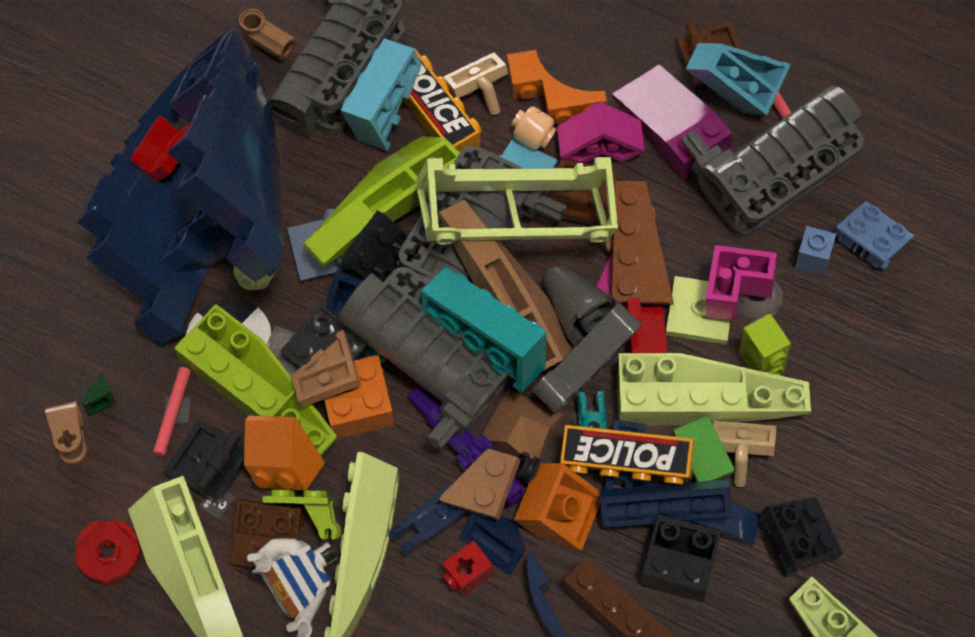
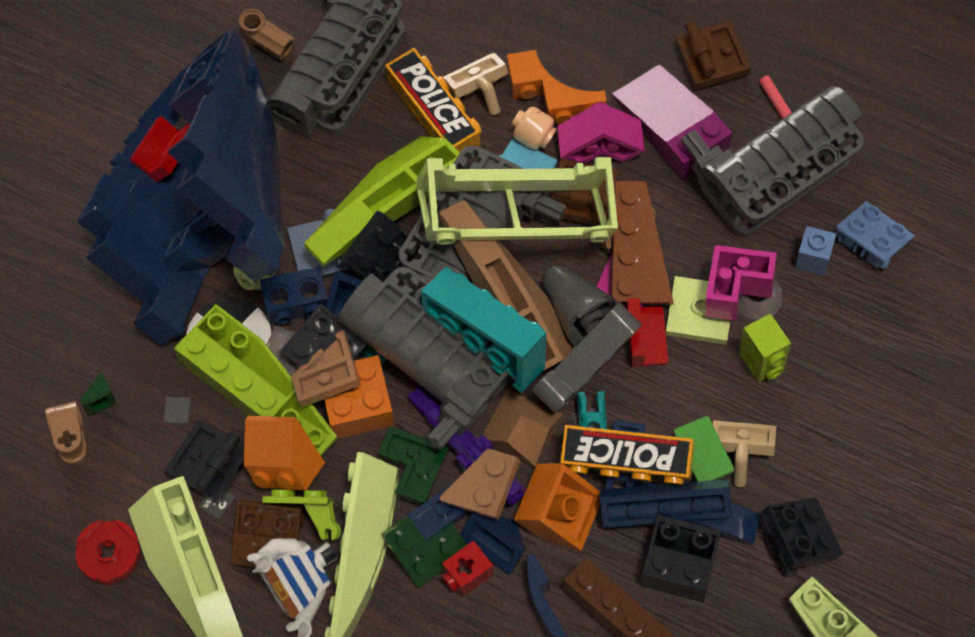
coral bar [153,367,191,457] -> none
medium azure wedge [341,38,422,151] -> none
black bush [515,451,540,484] -> none
yellowish green wedge [617,353,811,426] -> none
medium azure wedge [686,43,791,115] -> none
none -> dark blue brick [260,266,327,325]
none -> dark green plate [378,426,449,506]
none -> dark green plate [381,515,467,588]

